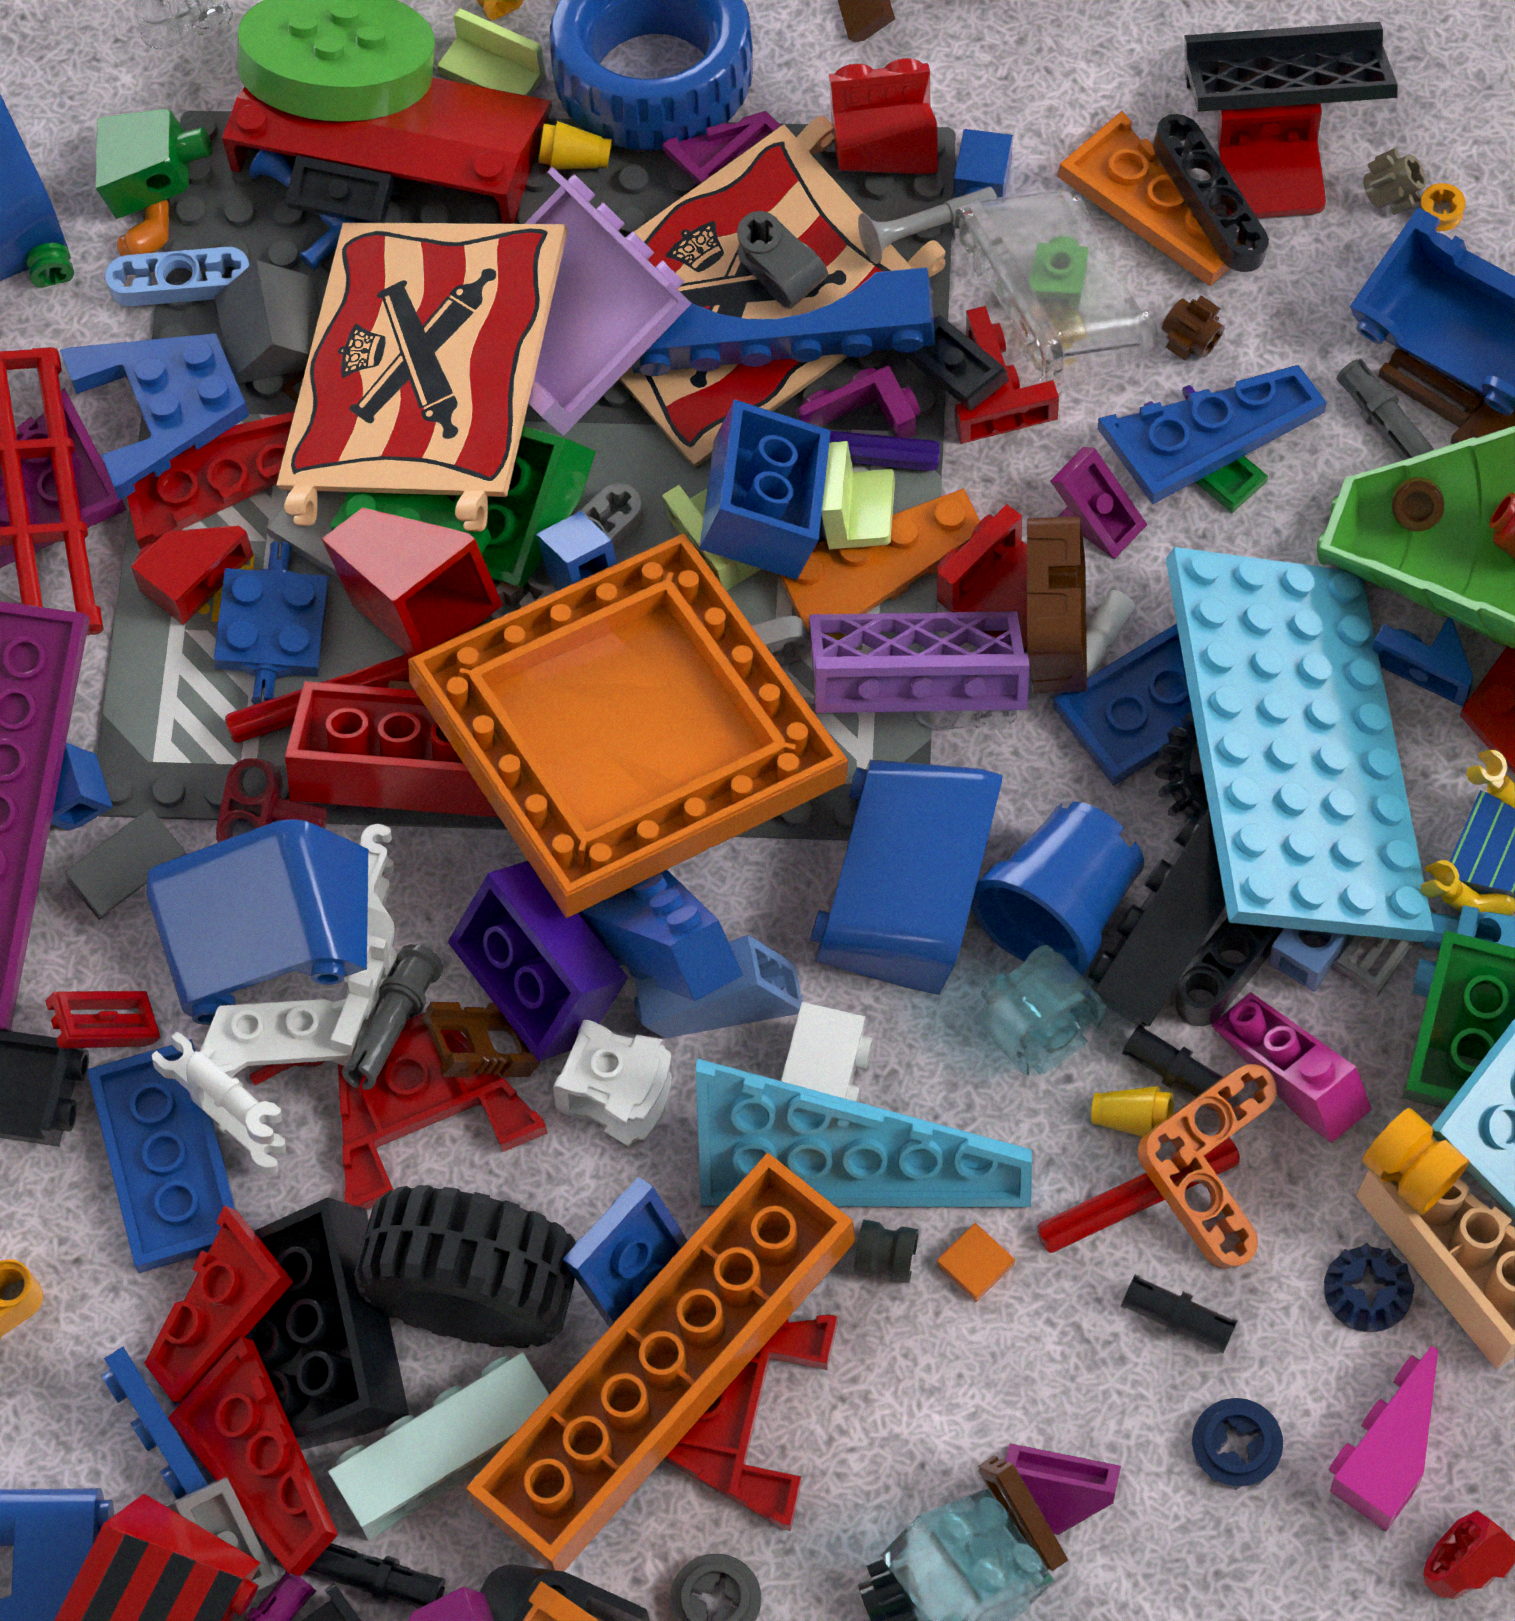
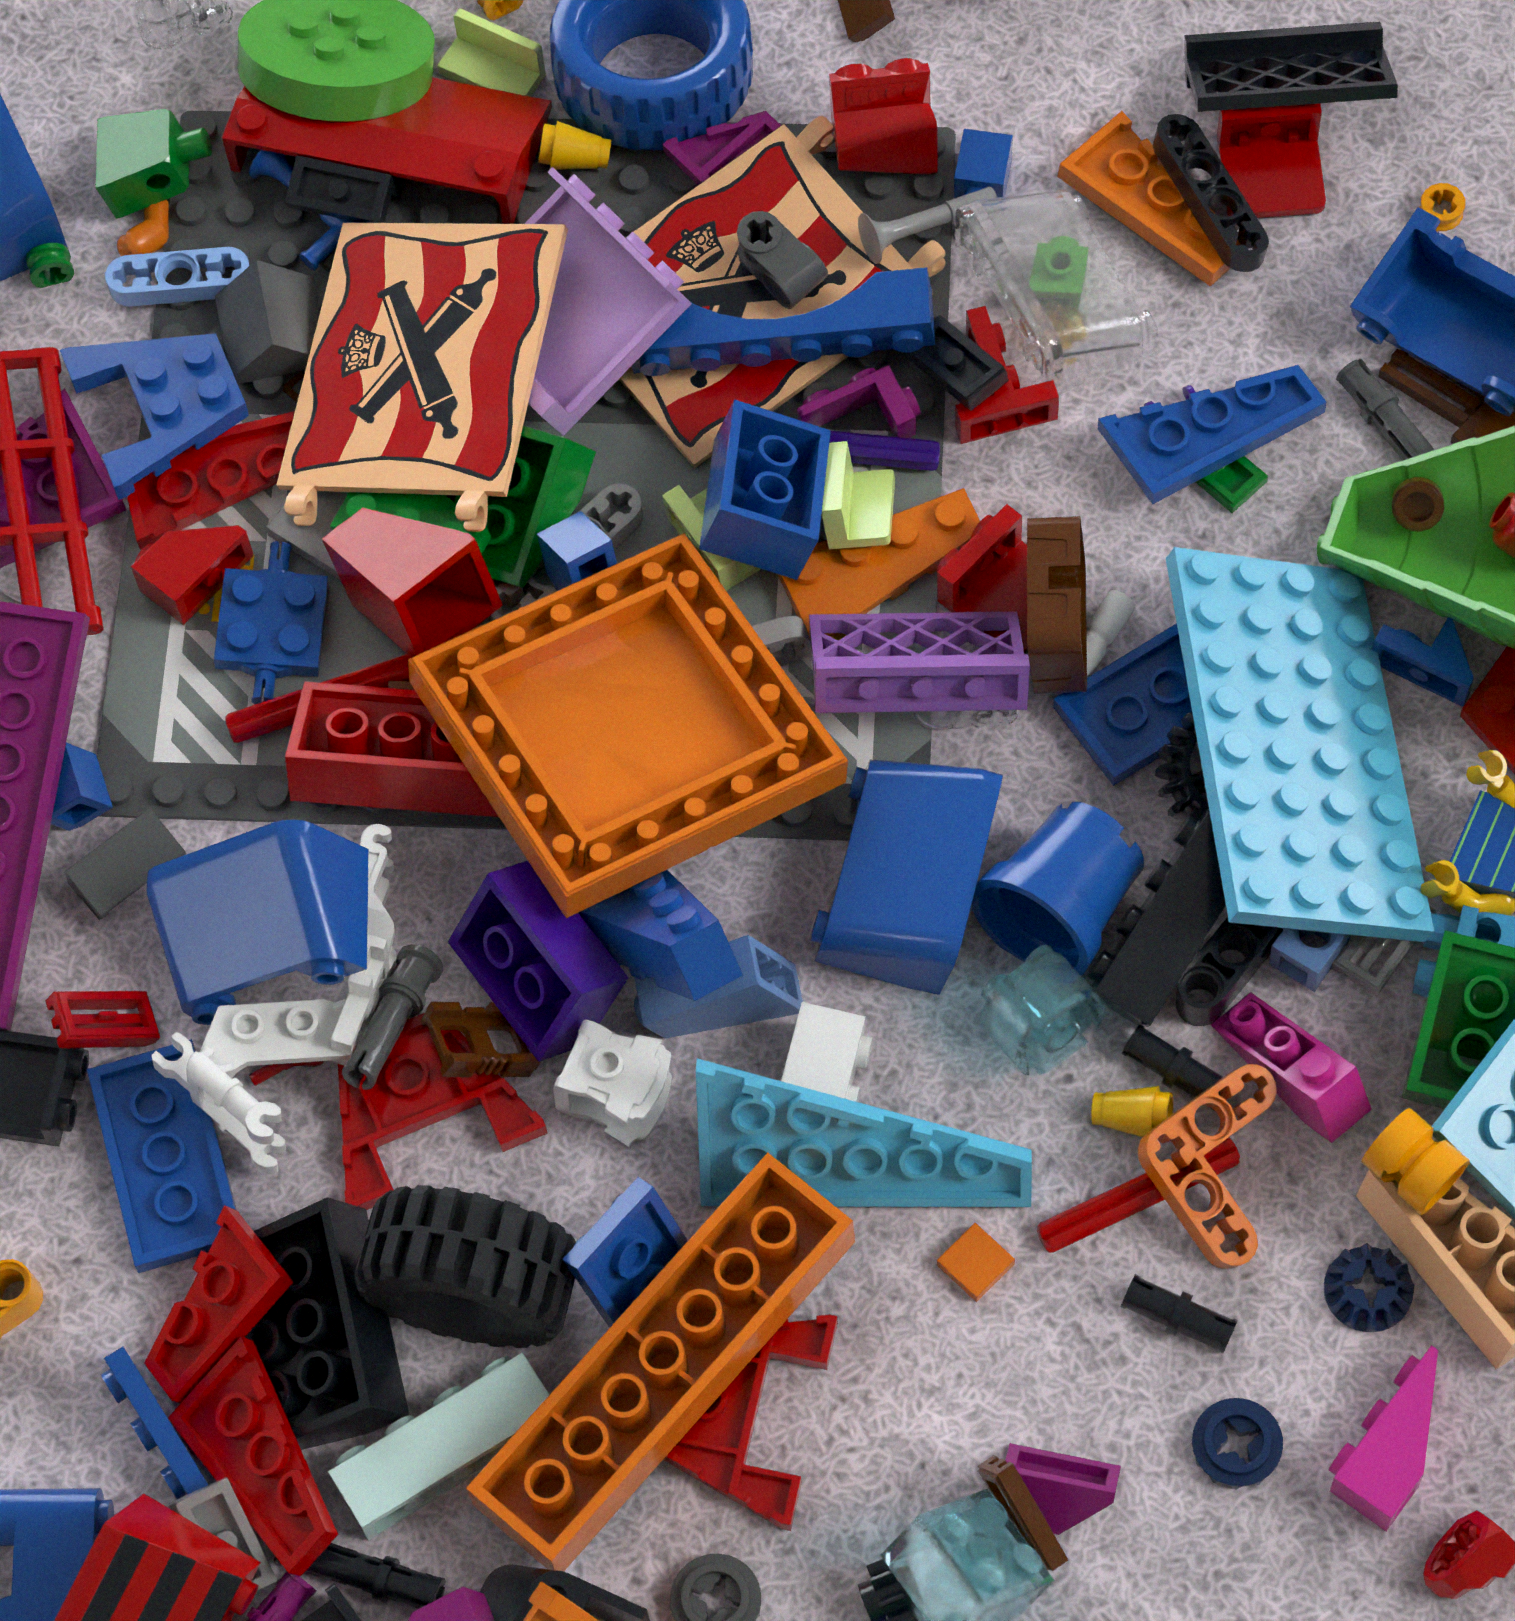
dark red beam [216,758,327,843] -> none
pearl dark grey wheel [854,1219,919,1283] -> none
magenta slope [1050,447,1148,559] -> none
reddish brown gear [1161,295,1225,360] -> none
dark tan gear [1363,148,1426,215] -> none

